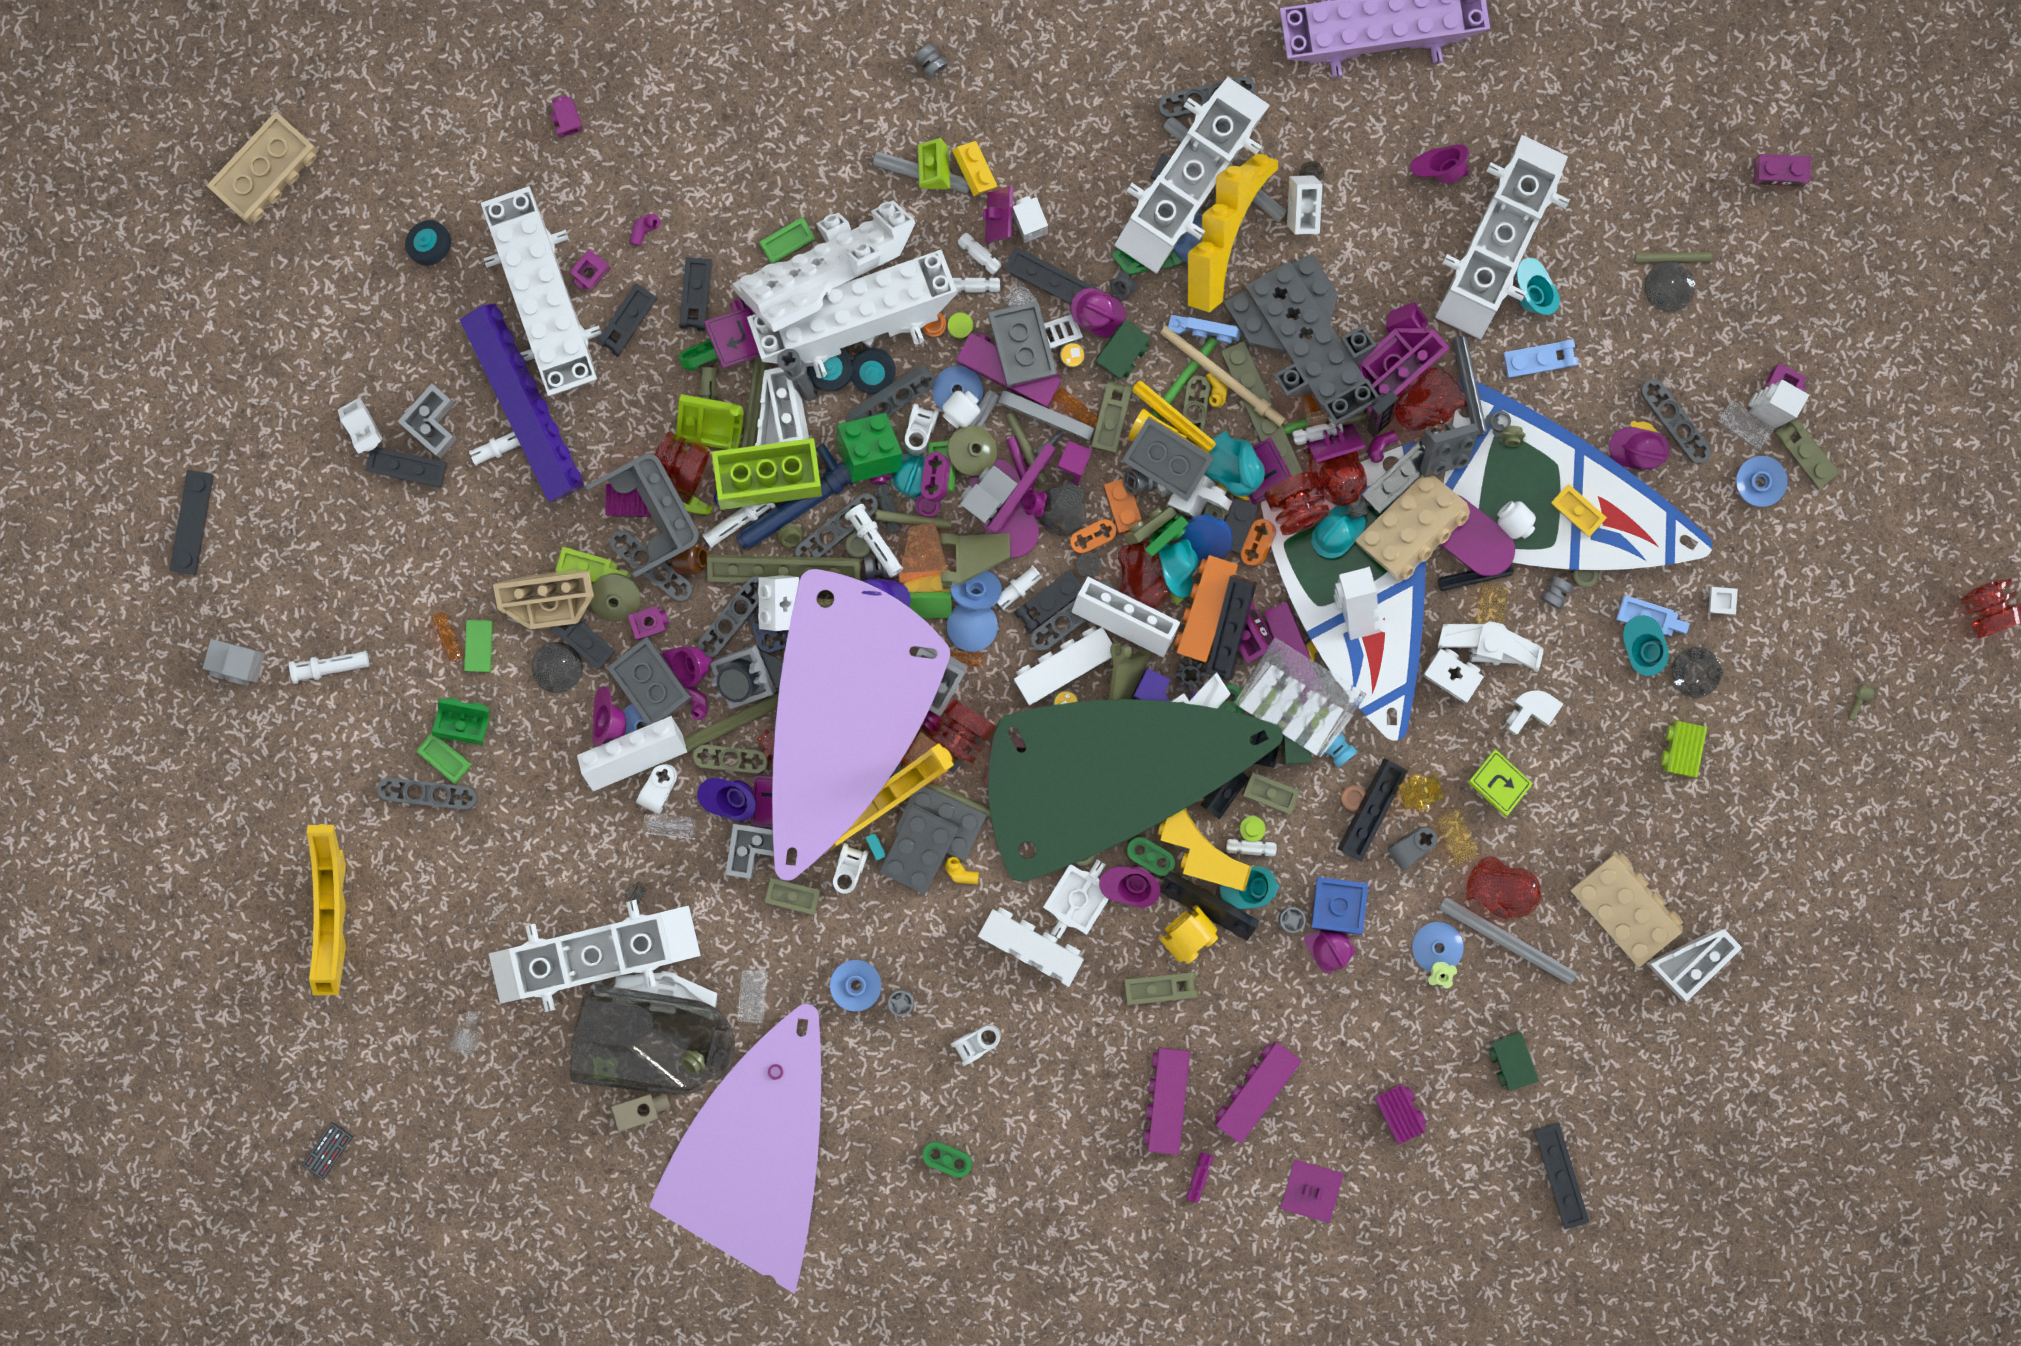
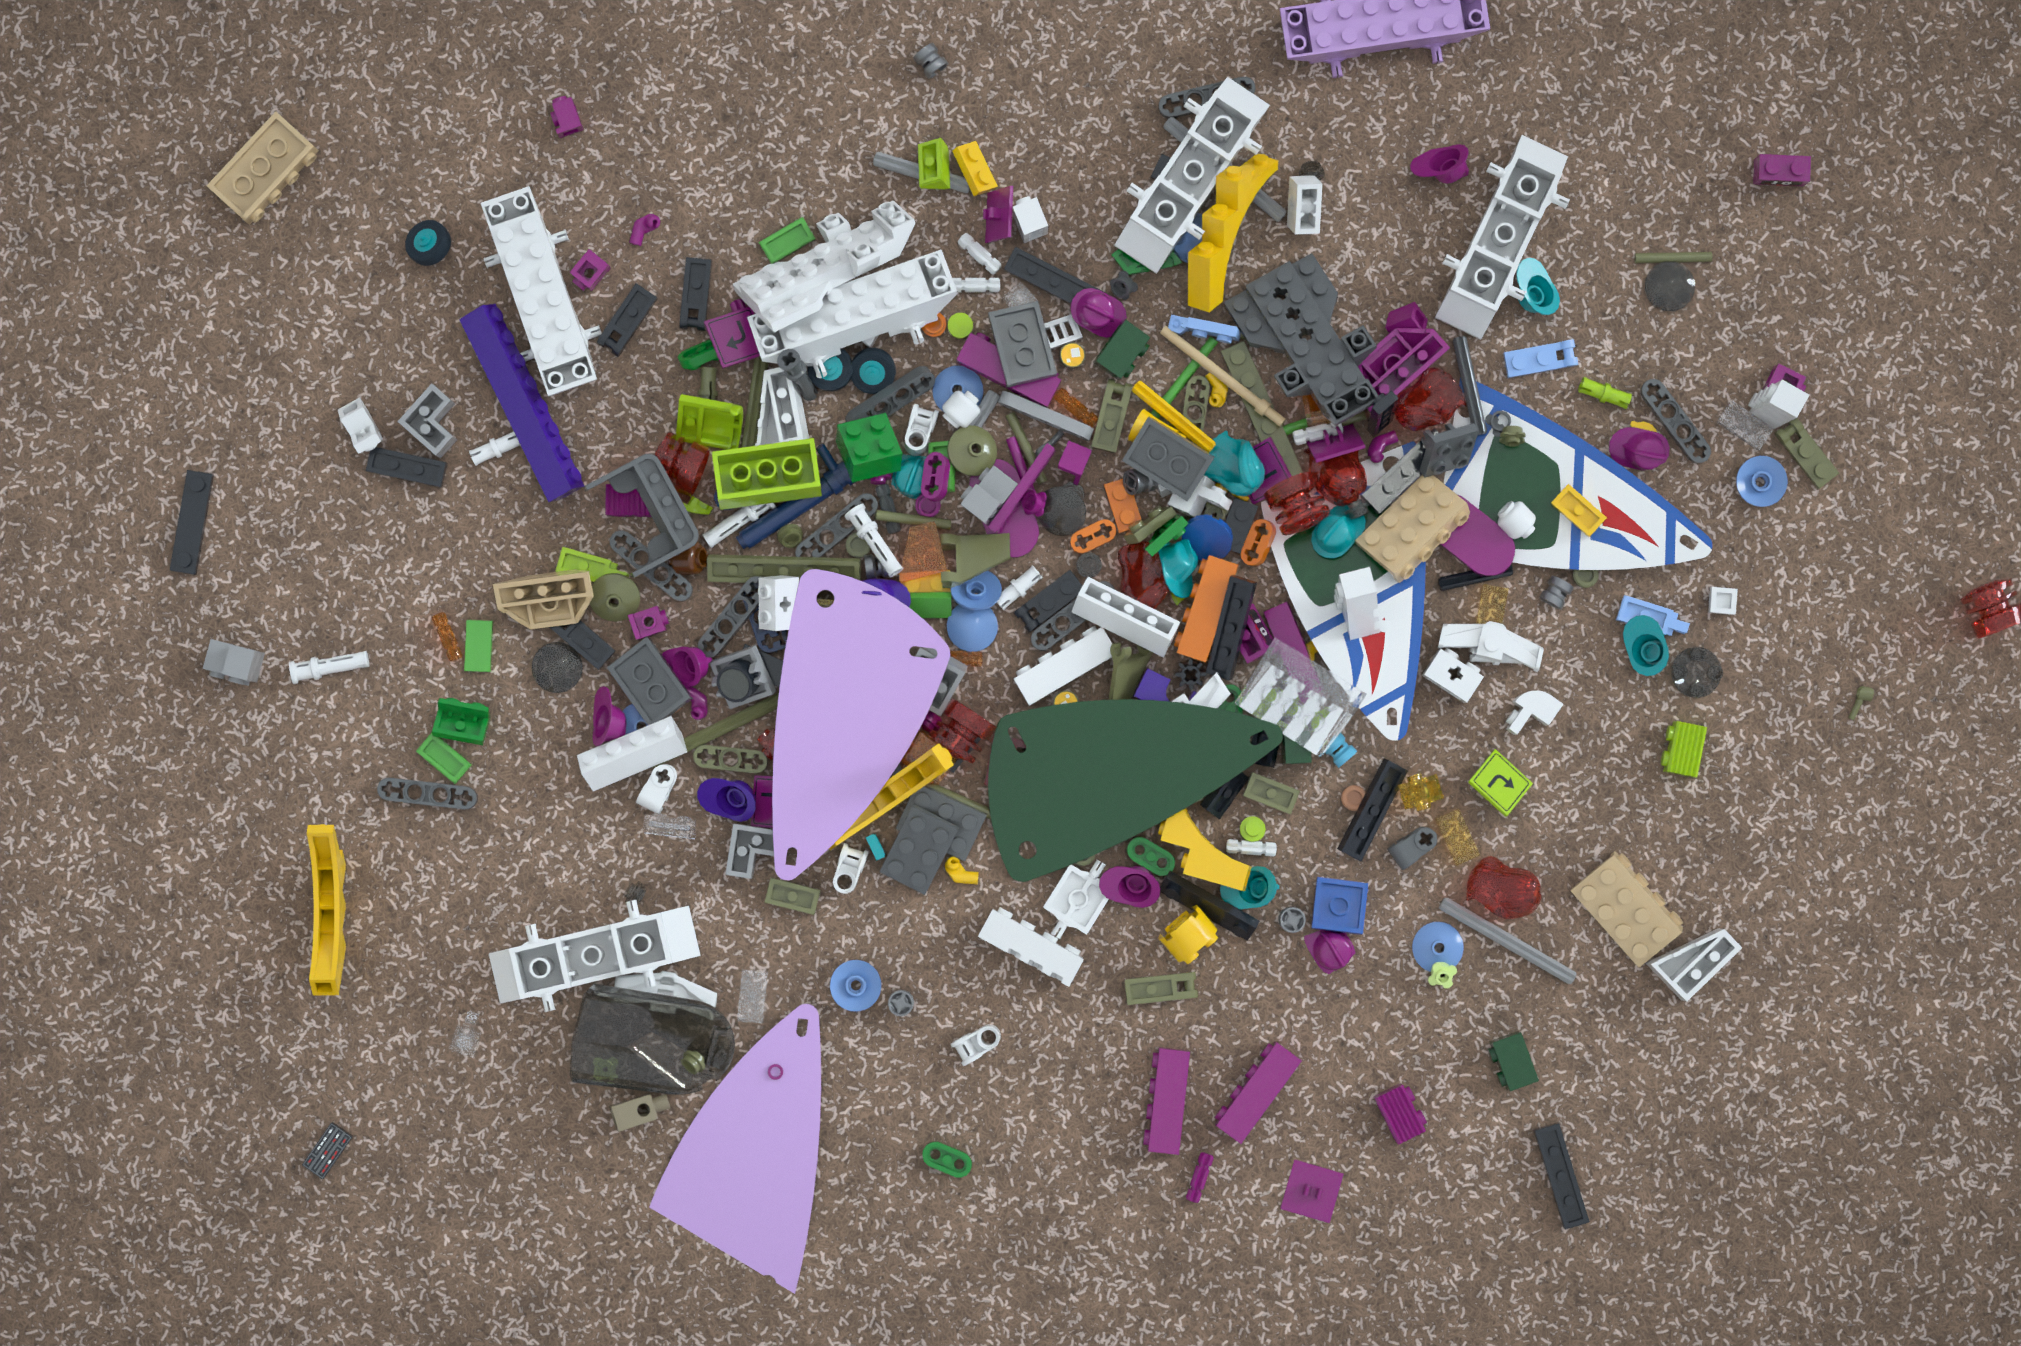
none -> lime pin [1578,377,1632,409]

